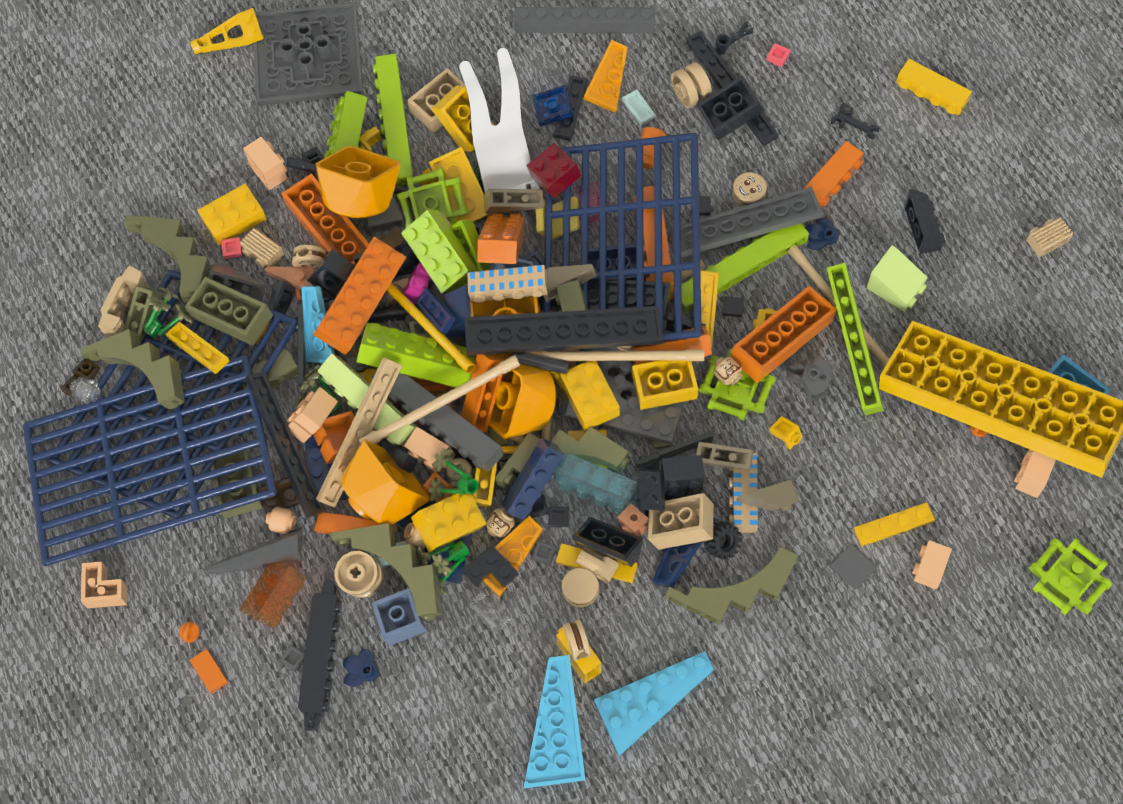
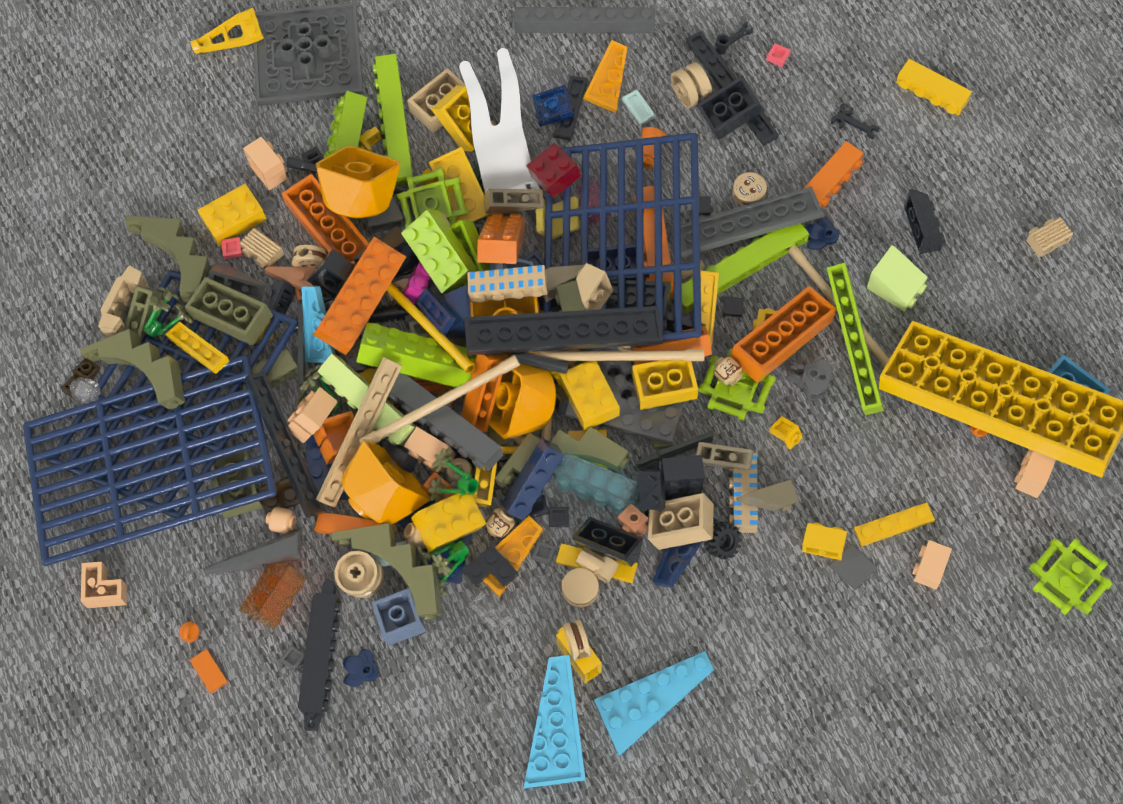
olive arch [665,547,798,625] -> none
none -> tan slope [576,263,613,310]
none -> yellow brick [802,523,847,560]

